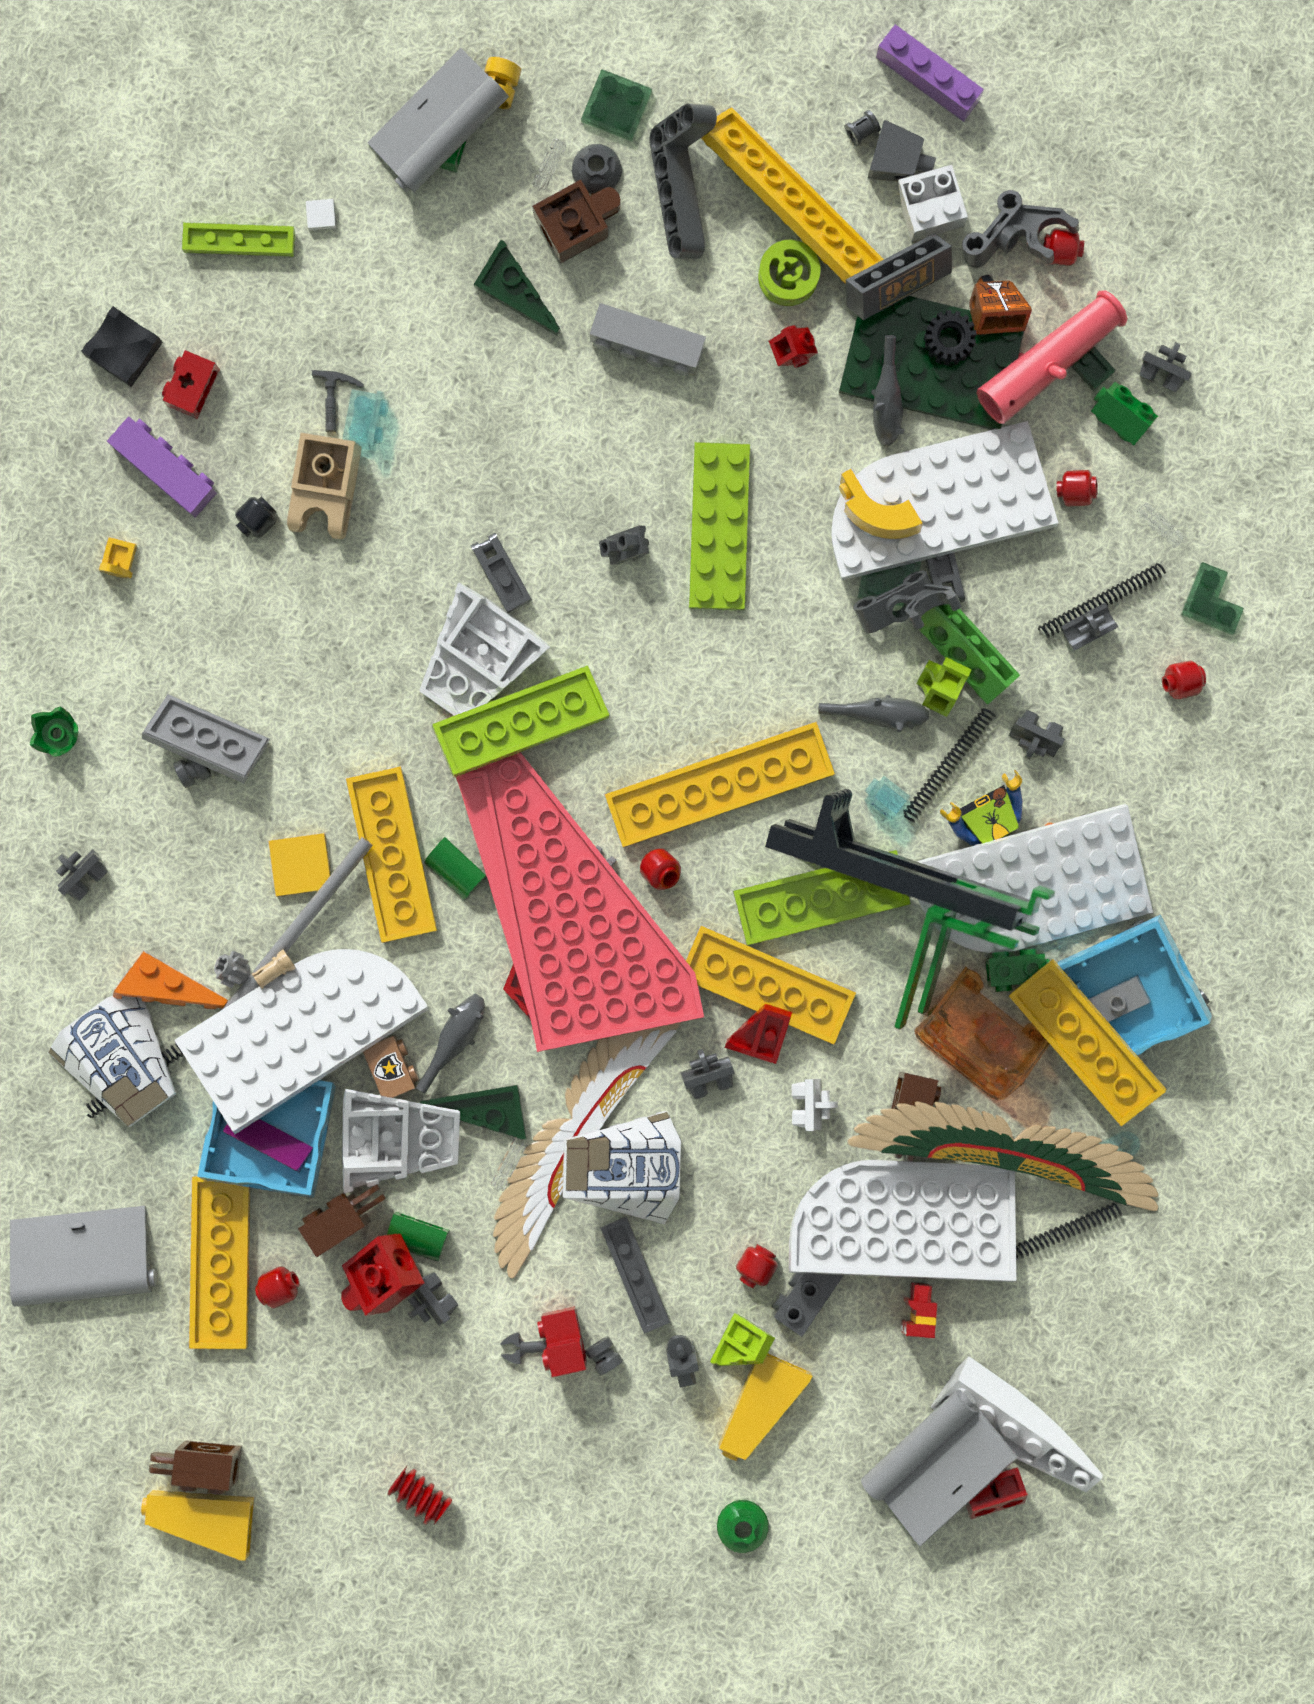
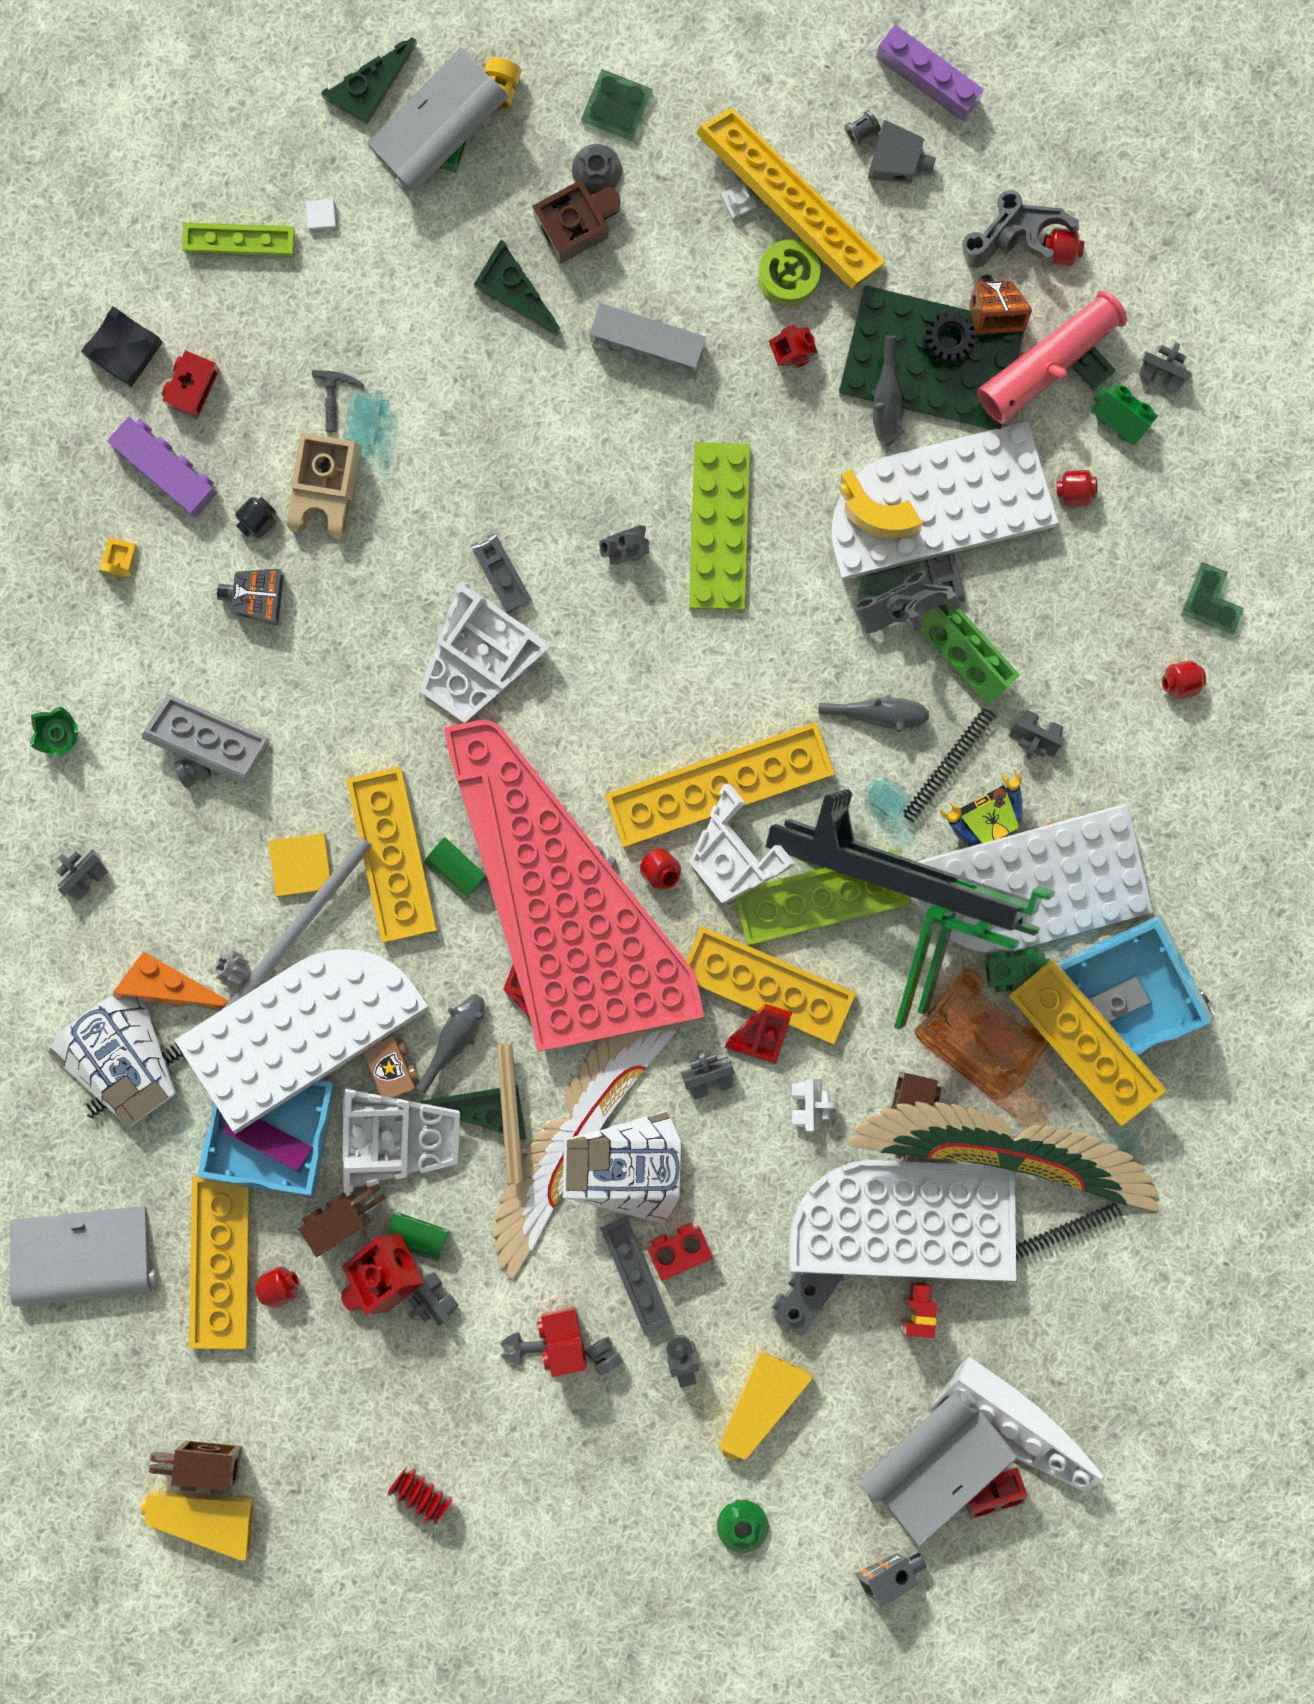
tan pin [252,950,296,989] -> none
lime plate [432,665,610,778] -> none
dark grey beam [649,103,717,259] -> none
lime wing [710,1313,775,1367] -> none
red head [736,1244,778,1289] -> none
dark grey brick [846,233,952,320] -> none
white slope [898,165,968,242] -> none
lime brick [916,657,971,717] -> none
black piece [1038,563,1166,639] -> none
dark grey hips [1060,603,1118,651] -> none
none -> dark grey torso [217,569,284,626]
none -> dark green wing [321,37,417,124]
none -> tan axle [497,1043,523,1184]
none -> red brick [647,1223,713,1282]
none -> white wing [689,784,796,903]
none -> white tile [720,183,757,220]
none -> dark grey torso [856,1552,927,1608]

